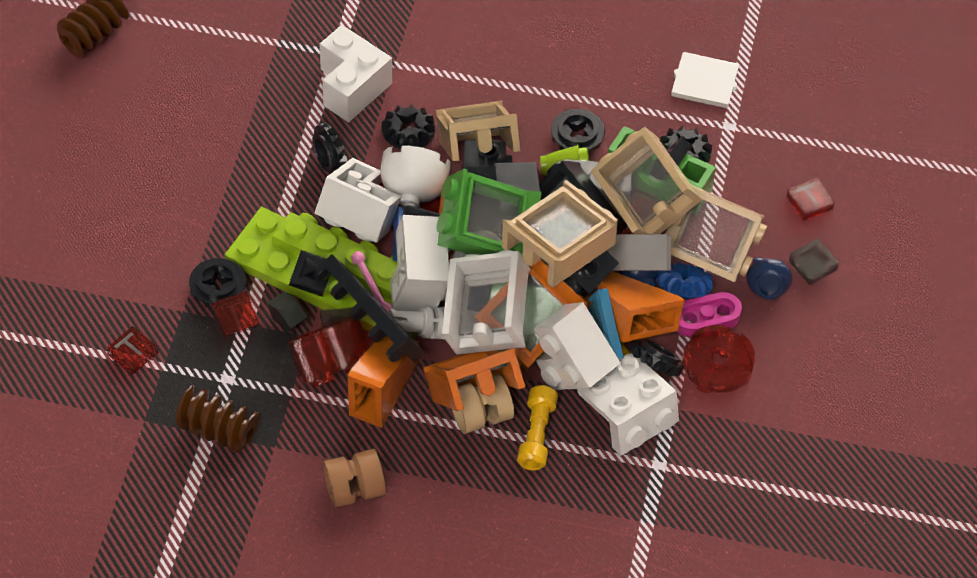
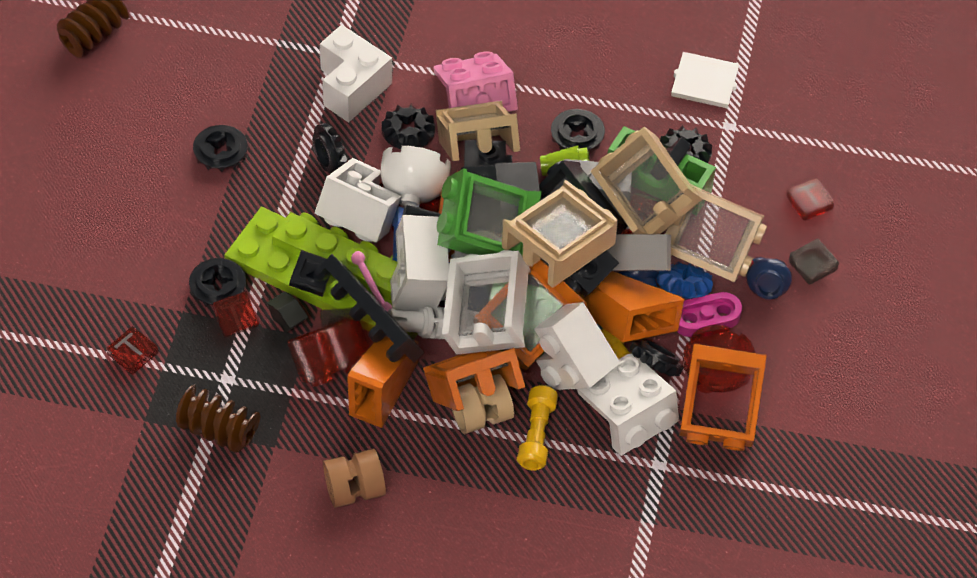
dark azure tile [588,288,624,359] -> none
none -> black gear [193,125,248,172]
none -> bright pink bracket [434,52,518,117]
none -> orange window [679,344,767,451]

